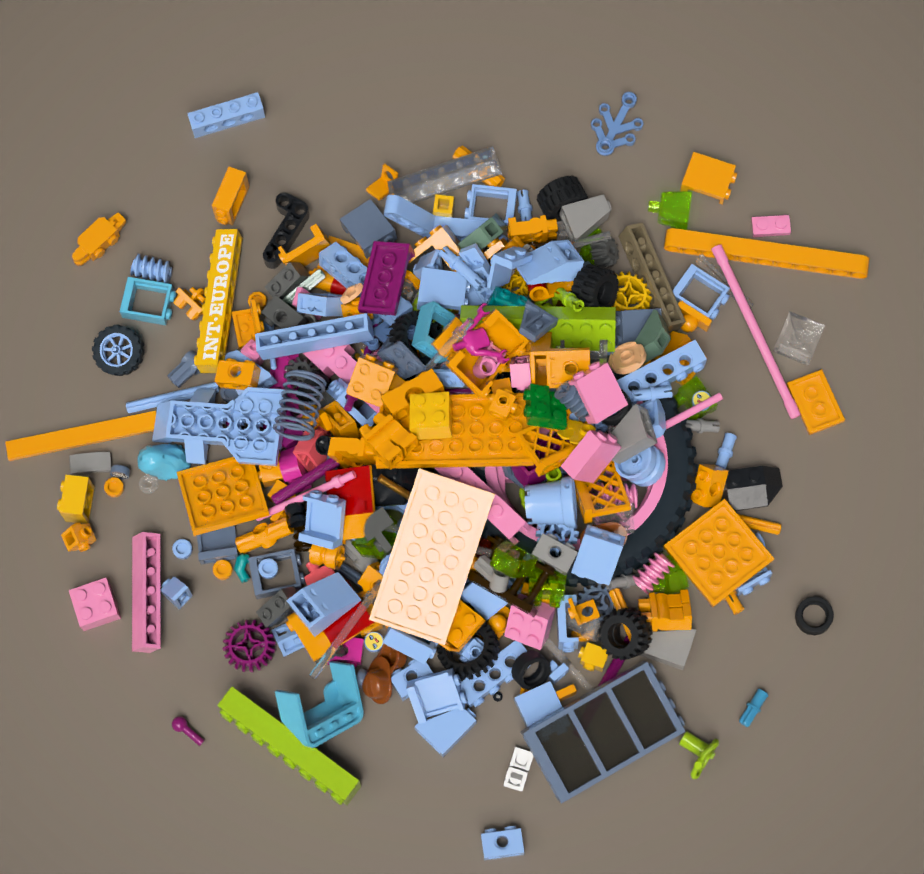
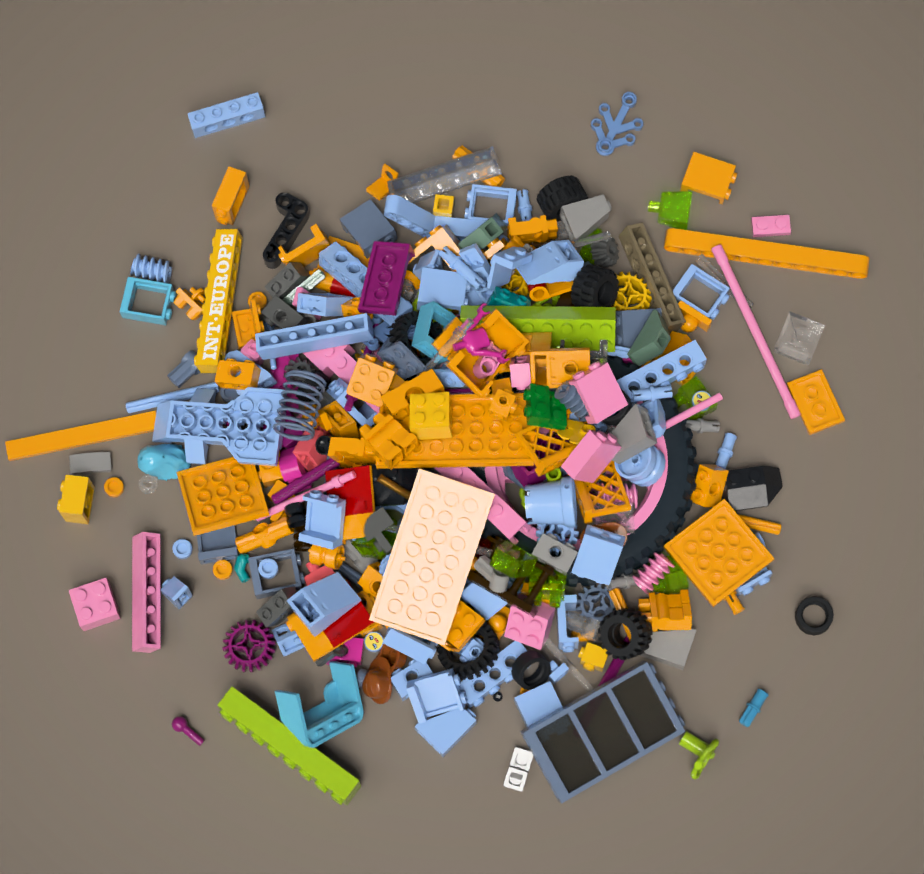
light orange brick [61,522,96,552] -> none
light orange hinge [72,213,126,266] -> none
black wheel [92,325,145,376] -> none
sand blue tile [110,465,130,479] -> none
clear bar [309,579,382,679] -> none
light nougat tile [340,283,363,304] -> none
light blue brick [481,826,524,860] -> none
sand blue wing [519,300,558,343] -> none
lime pin [554,288,584,312] -> none
light orange tile [556,684,577,702] -> none
light orange bracket [567,598,600,626] -> none
light nougat tile [608,342,647,375] -> none

